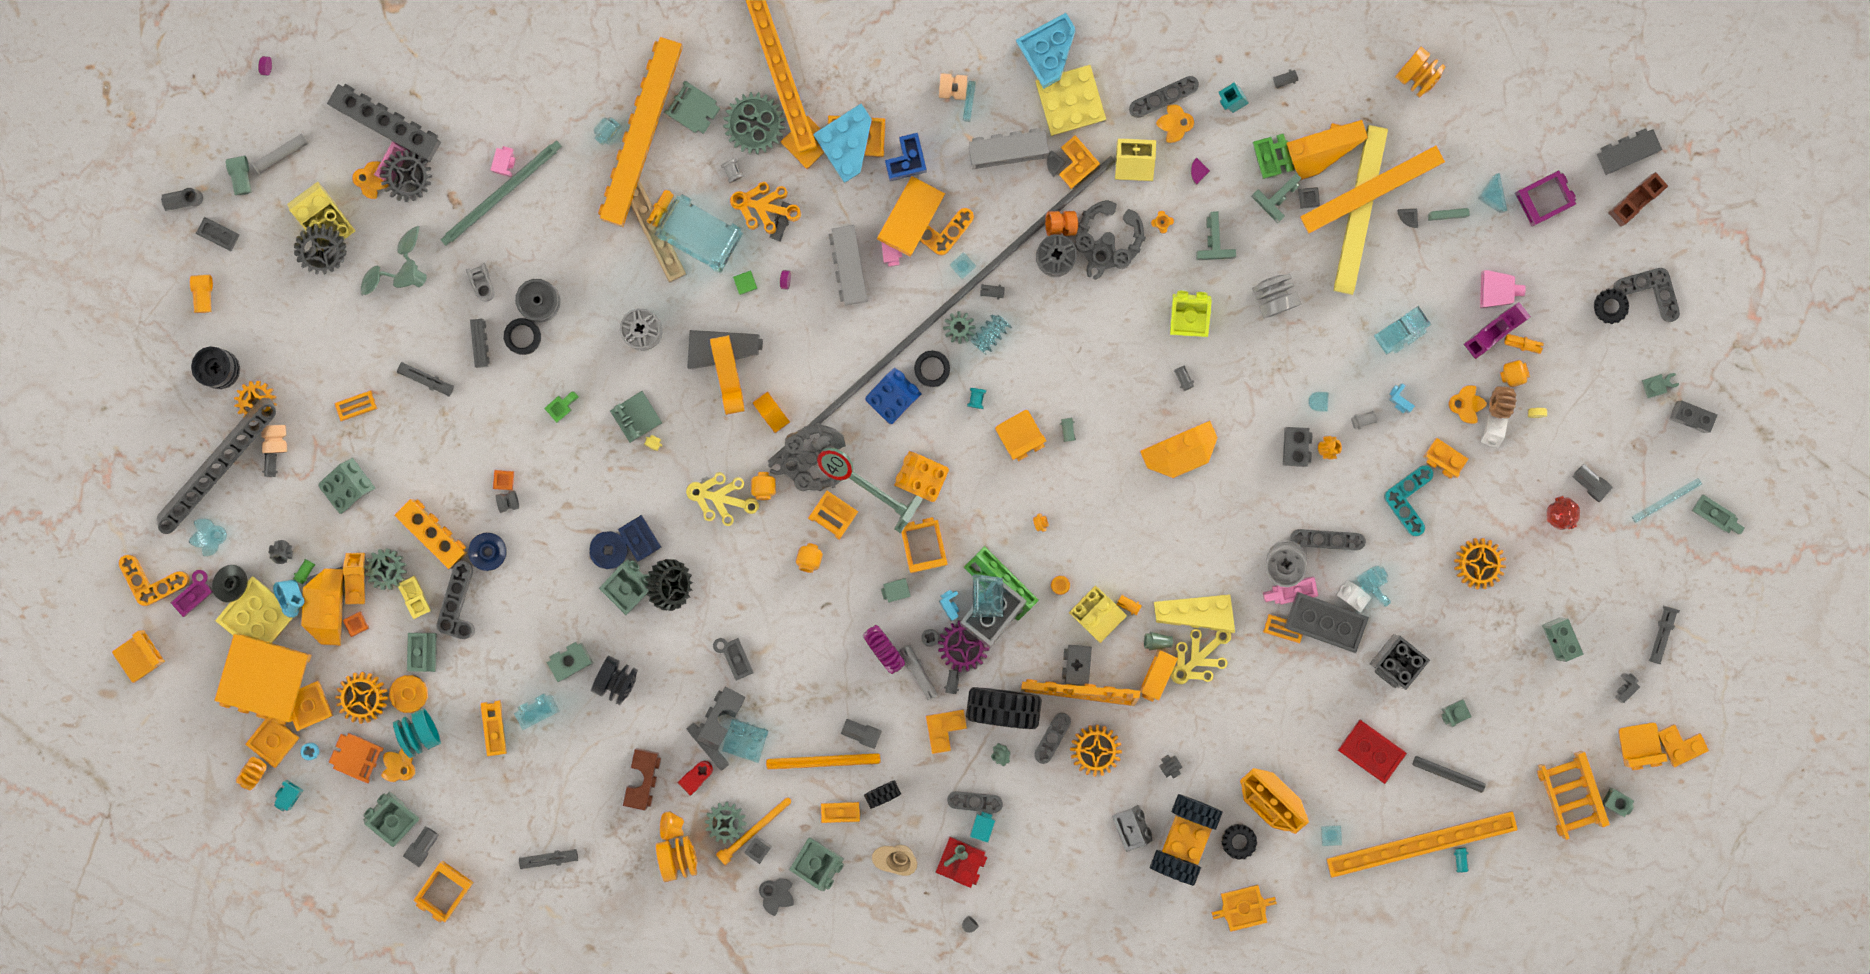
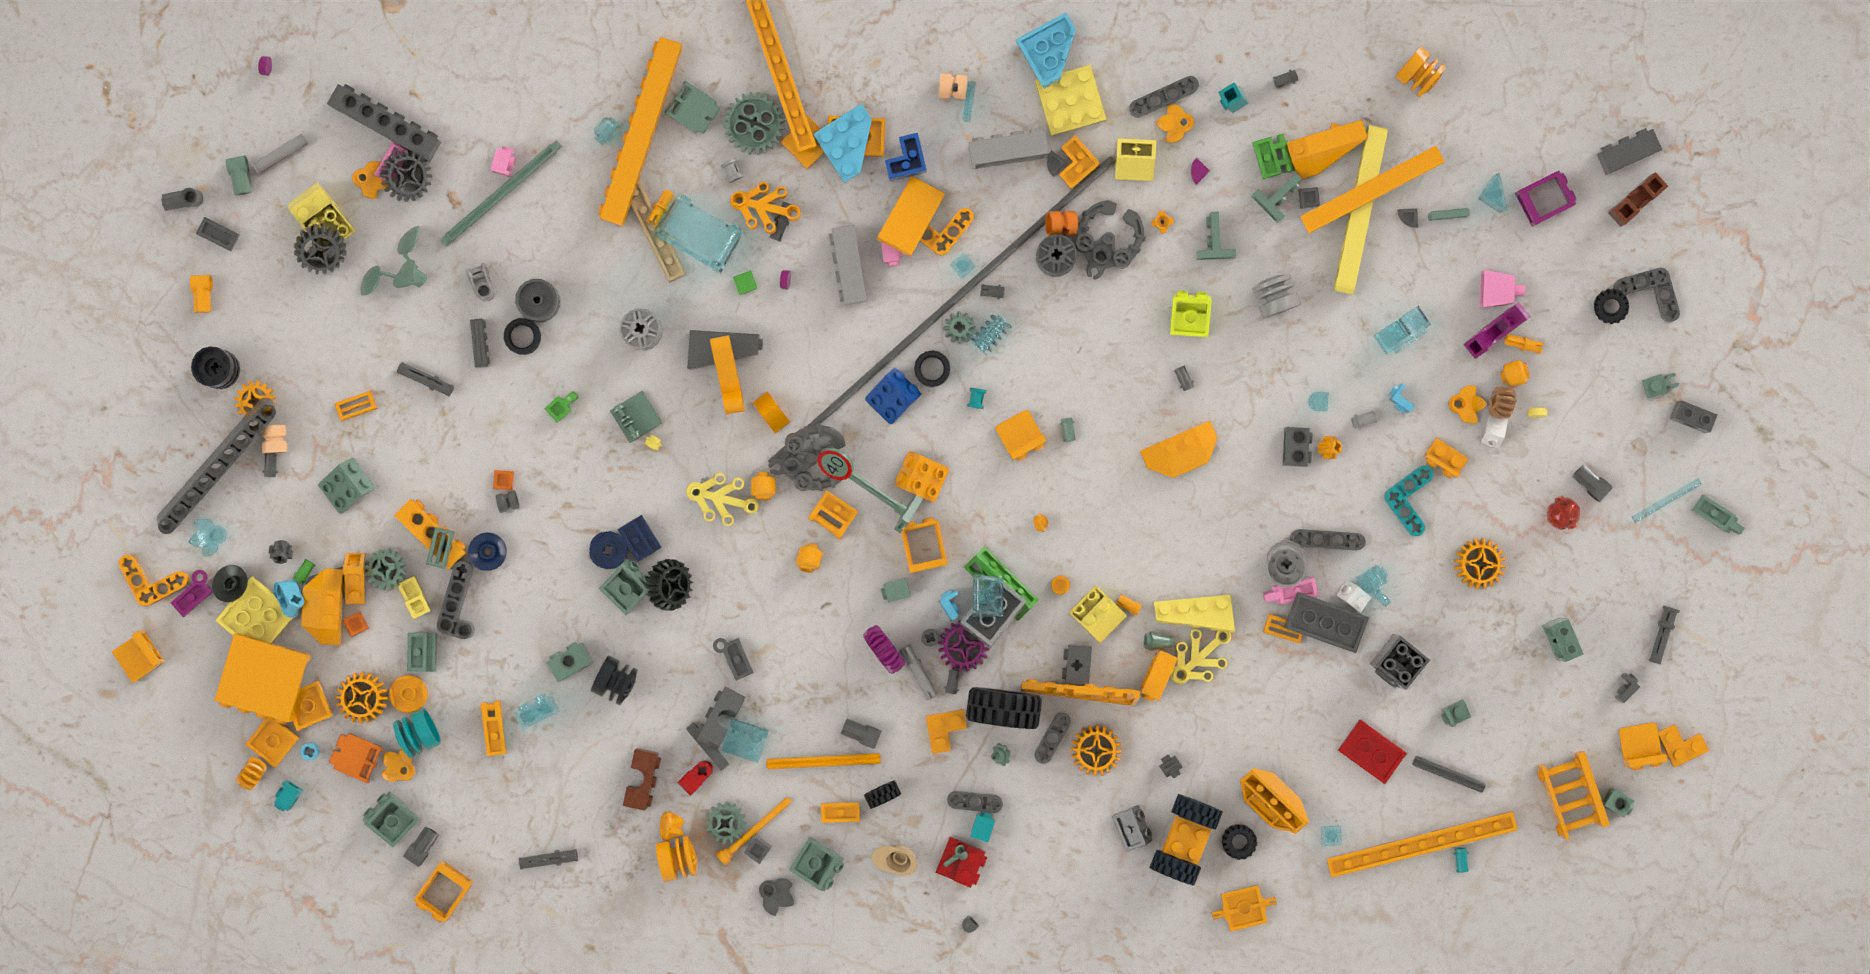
none -> sand green tile [426,527,455,569]

